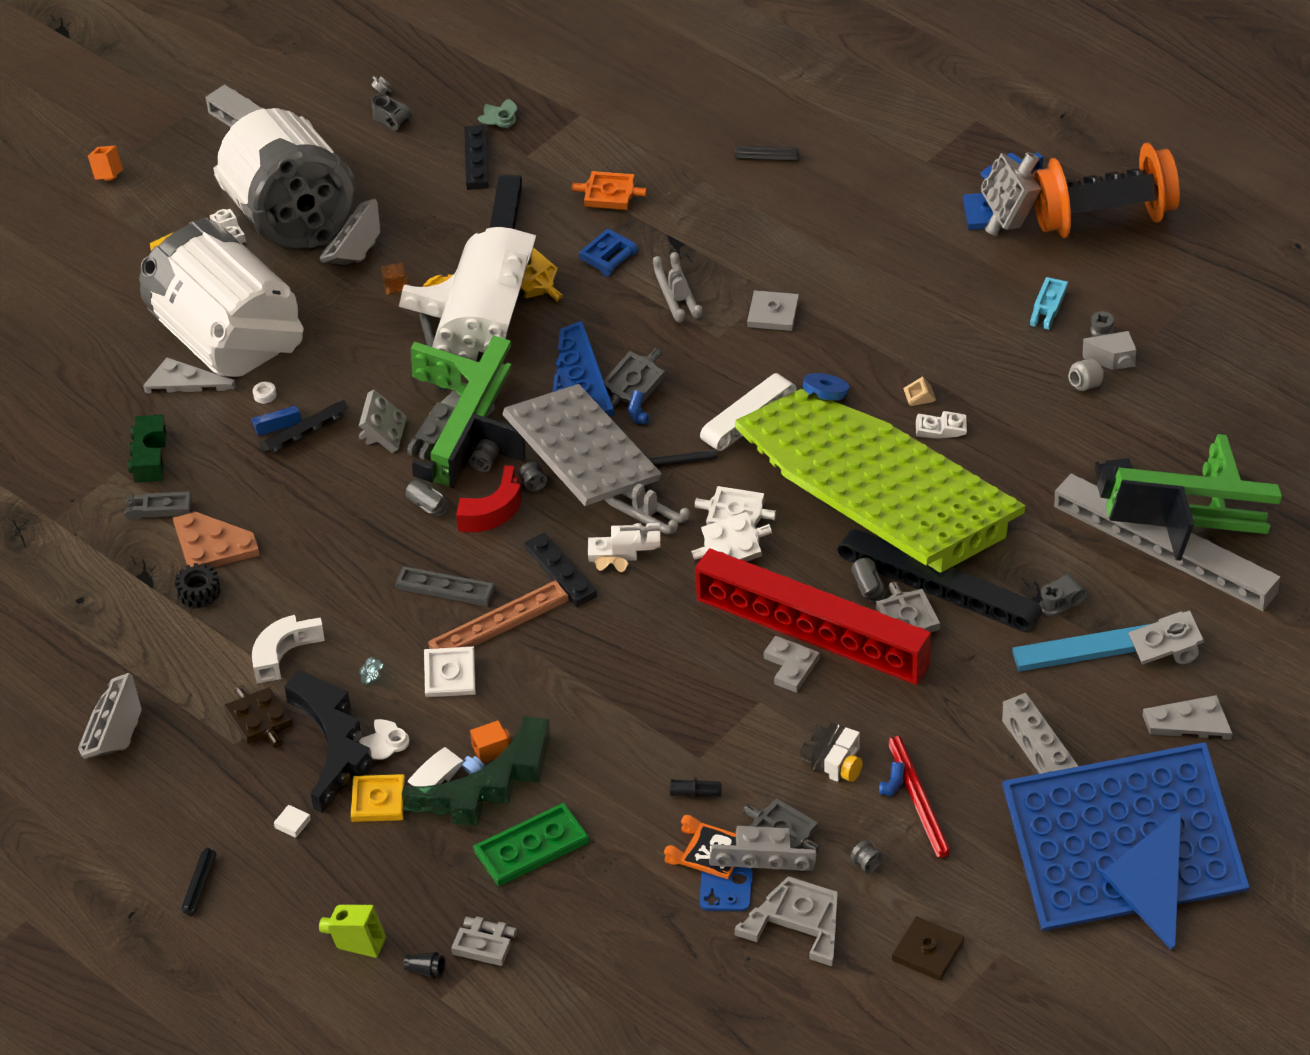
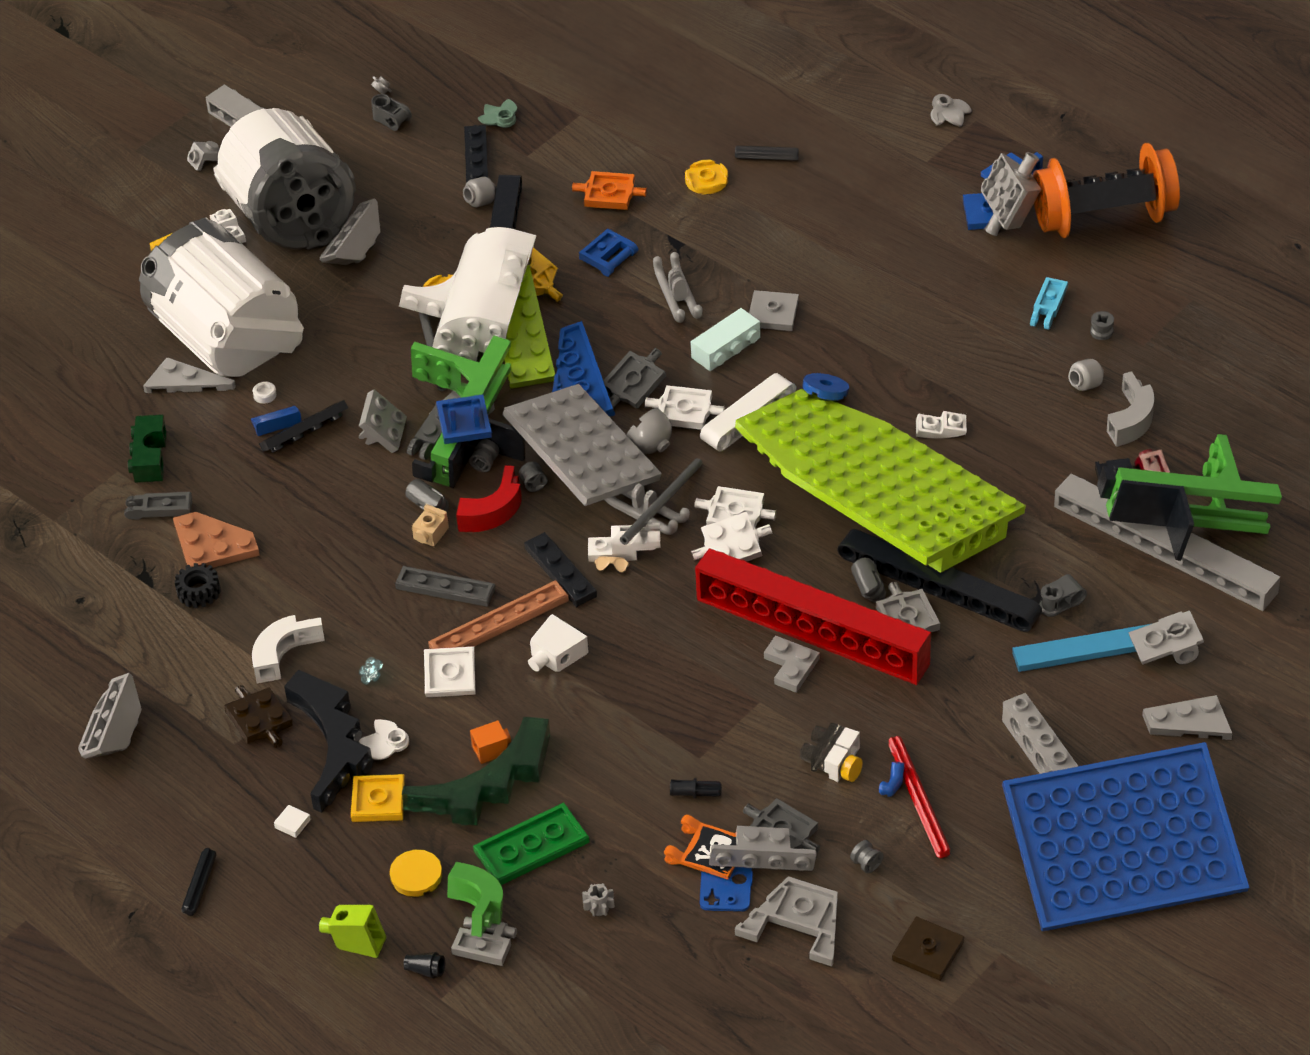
orange brick [88,146,123,181] -> none
clear orange plate [381,262,407,295] -> none
white slope [408,747,464,798] -> none
light blue plate [462,756,485,780] -> none
blue arm [628,390,649,425] -> none
black bar [649,449,717,467] -> none
tan slope [903,377,936,406] -> none
light grey slope [1083,331,1136,370] -> none
blue tile [1102,811,1181,950] -> none
none -> light grey bracket [187,141,220,171]
none -> yellow tile [390,850,443,897]
none -> tan brick [412,504,449,547]
none -> blue plate [436,394,492,444]
none -> bright green arch [447,862,503,937]
none -> light grey head [463,177,497,207]
none -> lime plate [504,265,555,389]
none -> white torso [528,614,588,672]
none -> light grey gear [582,883,615,917]
none -> dark grey piece [620,458,703,545]
none -> light grey cylinder [627,408,672,454]
none -> white plate [645,385,725,430]
none -> yellow tile [685,160,728,194]
none -> light aqua brick [691,308,760,371]
none -> light grey plate [931,94,972,127]
none -> light grey arch [1107,371,1154,447]
none -> bracket [1134,449,1170,473]

